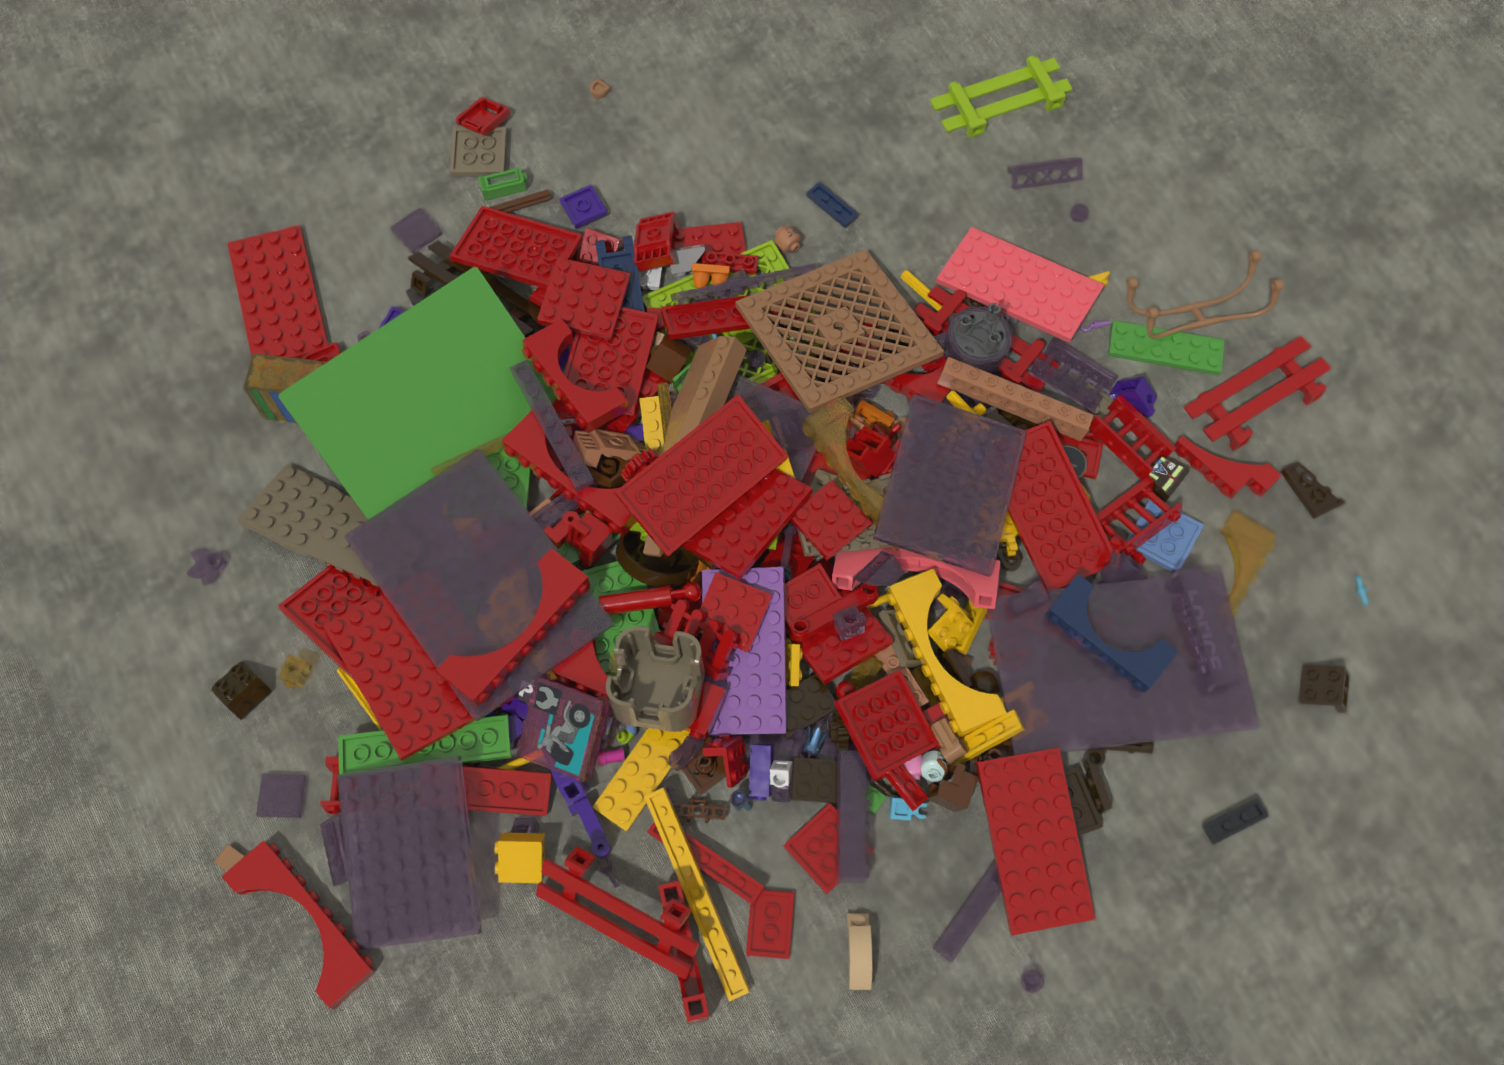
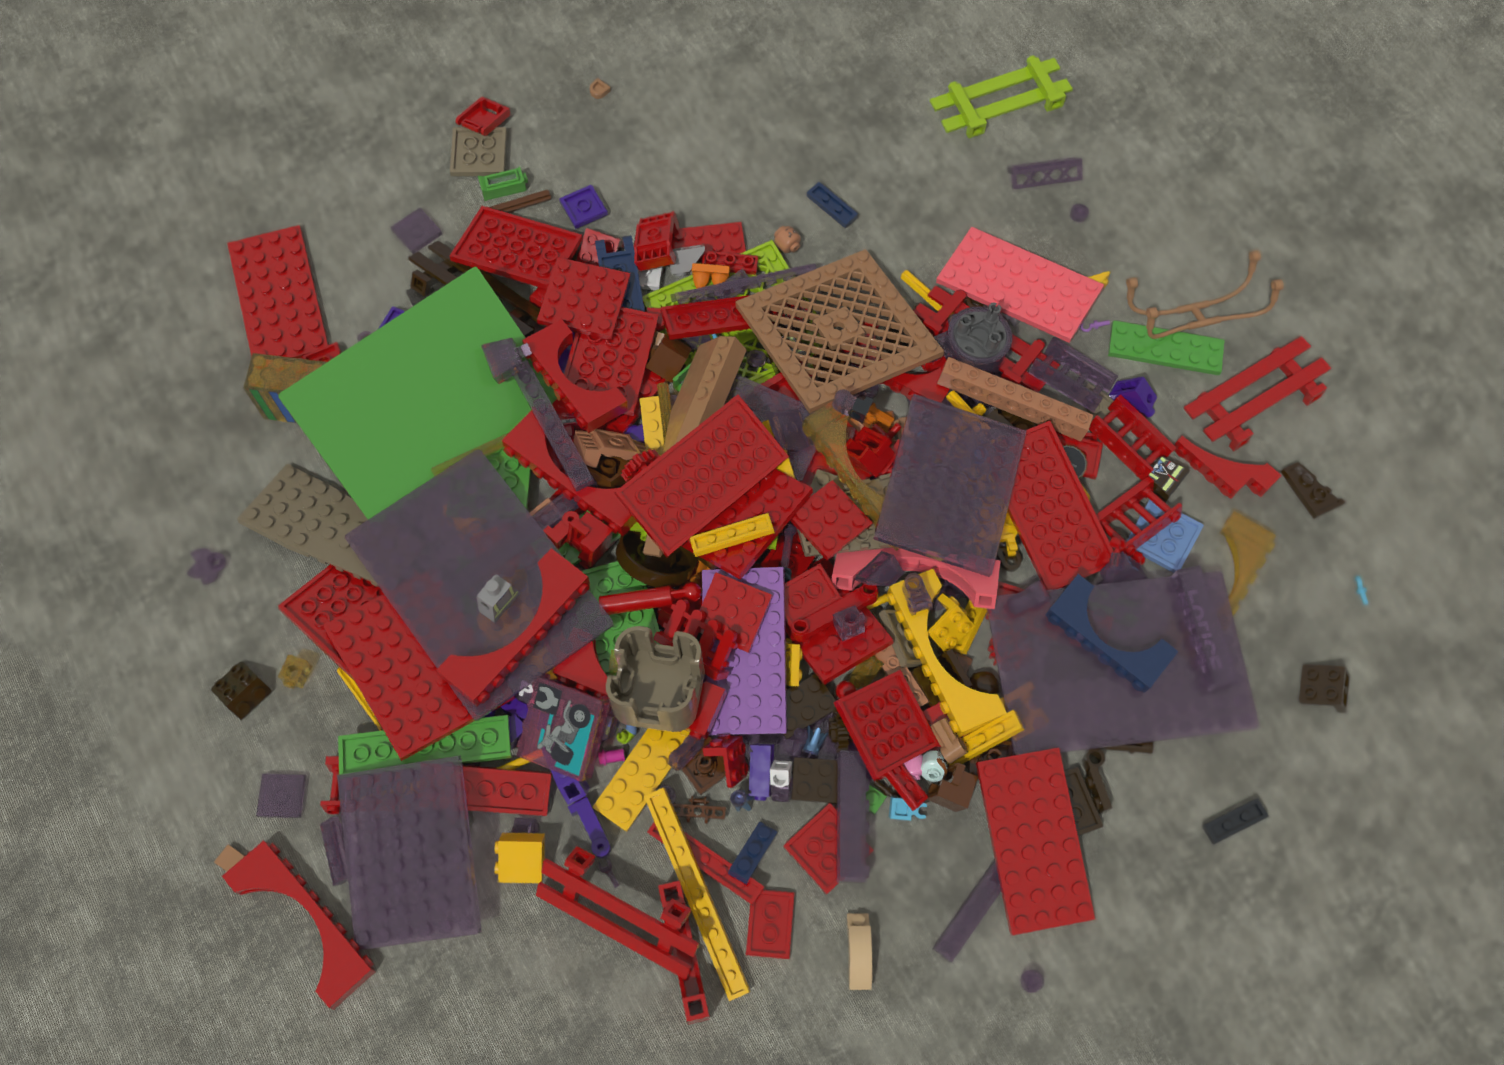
none -> light grey torso [477,574,520,623]
none -> clear purple torso [481,338,532,384]
none -> yellow tile [690,513,774,557]
none -> dark blue plate [728,821,777,885]
none -> leg [832,389,874,423]
none -> piece [902,573,933,616]

